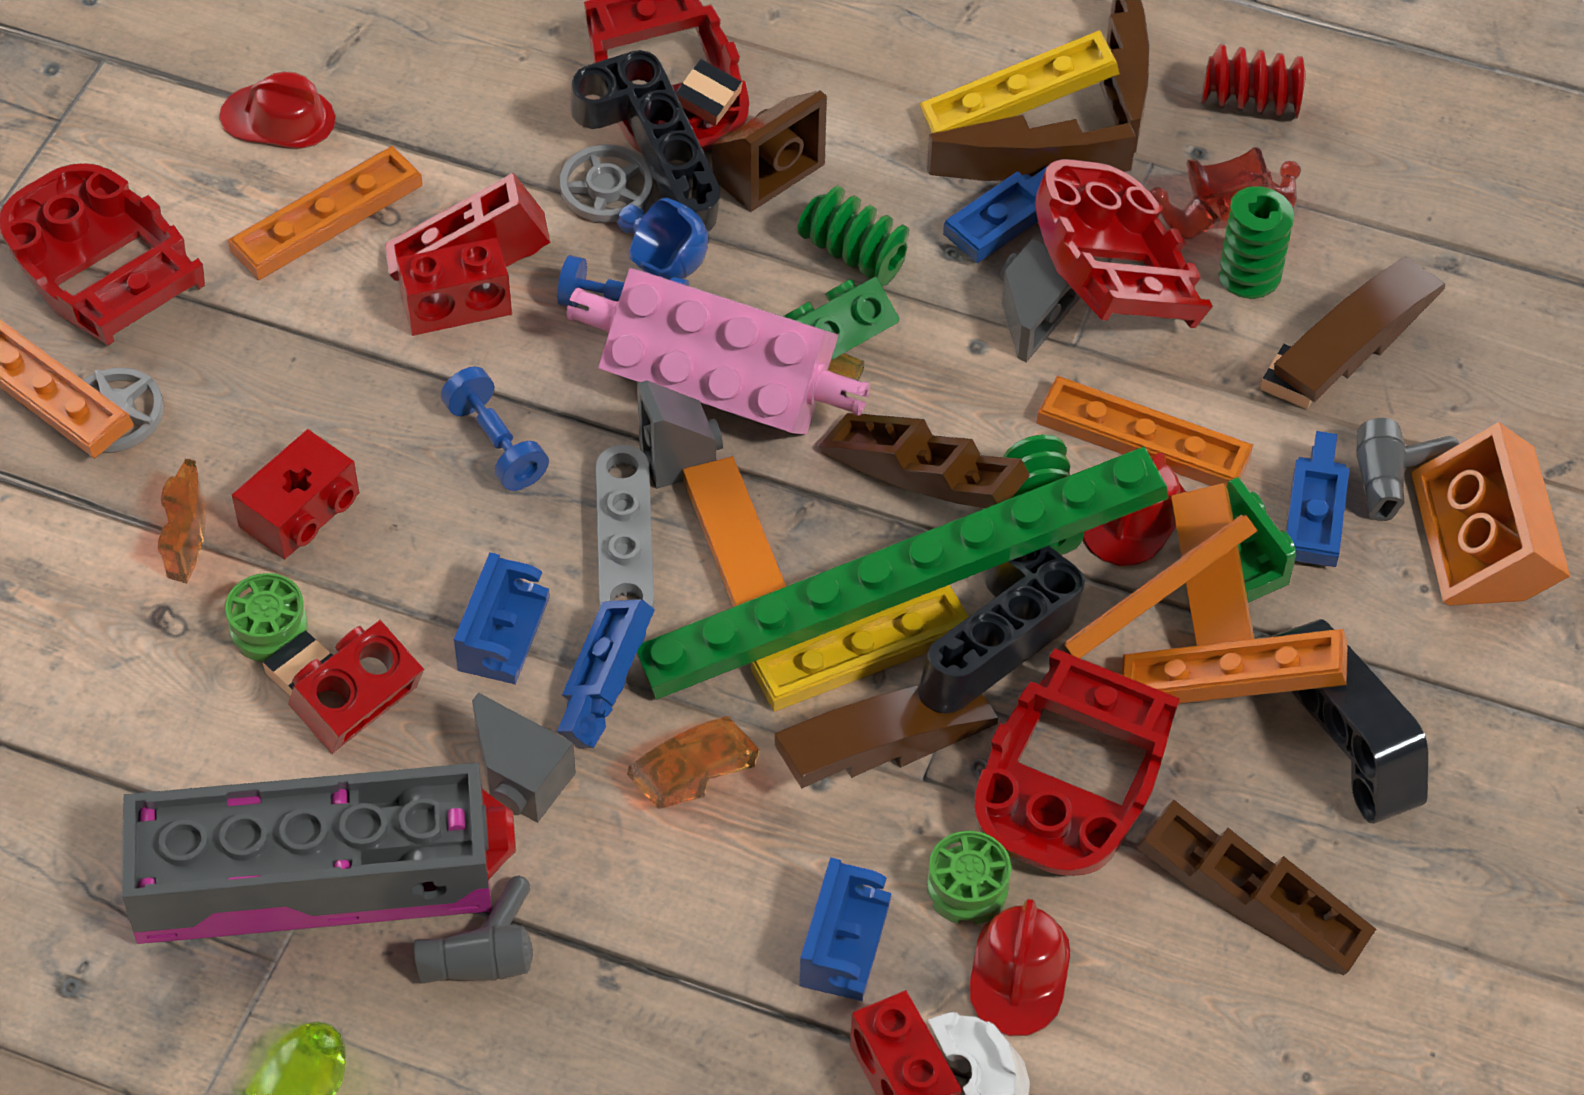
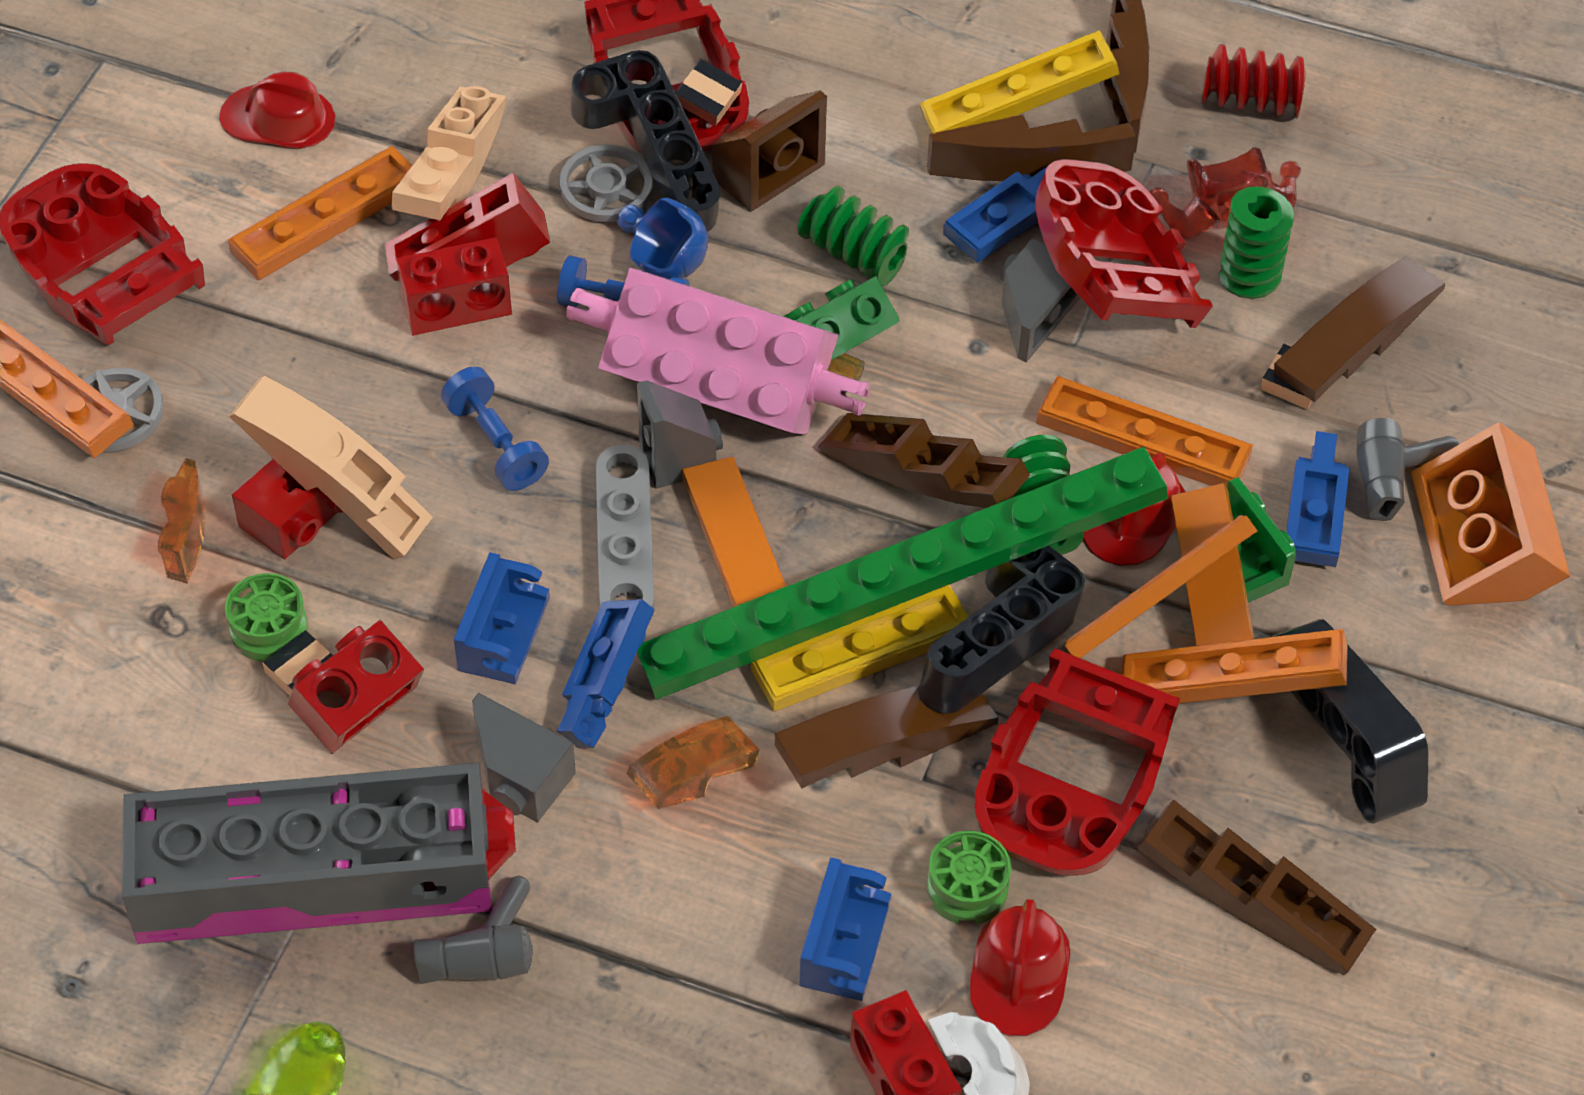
none -> light nougat slope [229,376,433,559]
none -> light nougat slope [392,86,506,220]

